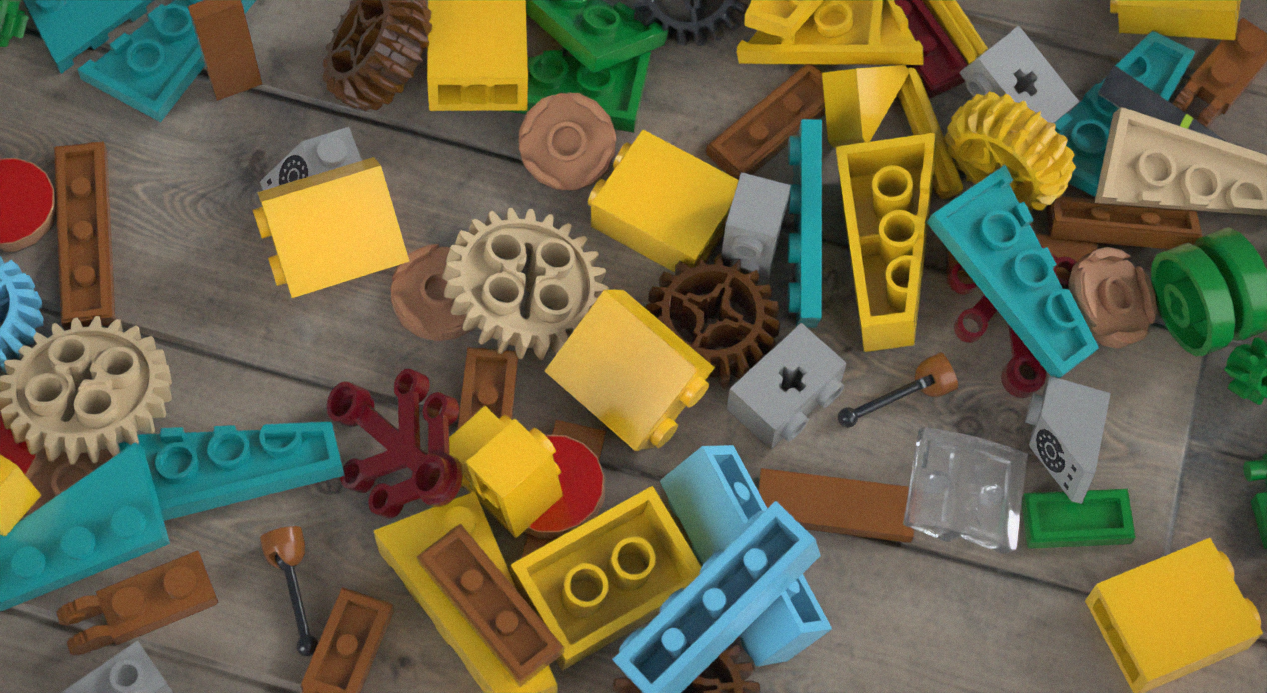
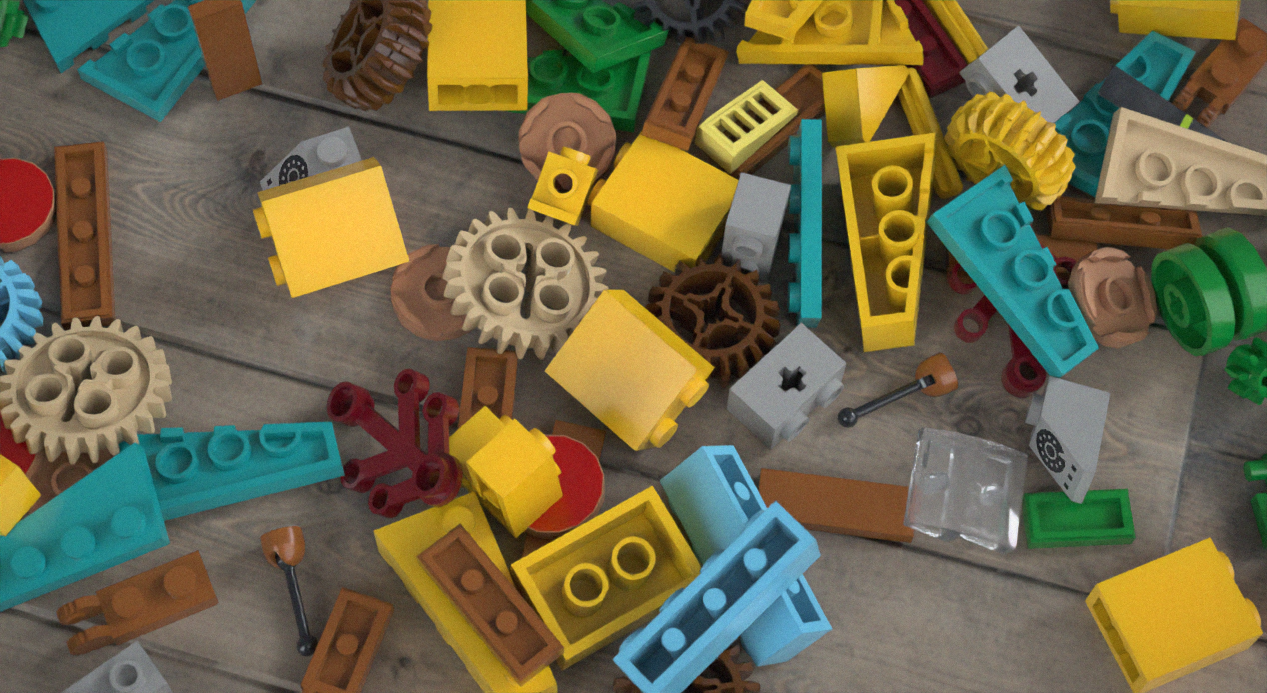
none -> yellow brick [527,146,598,226]
none -> dark orange tile [641,36,729,151]
none -> light yellow slope [695,80,798,174]

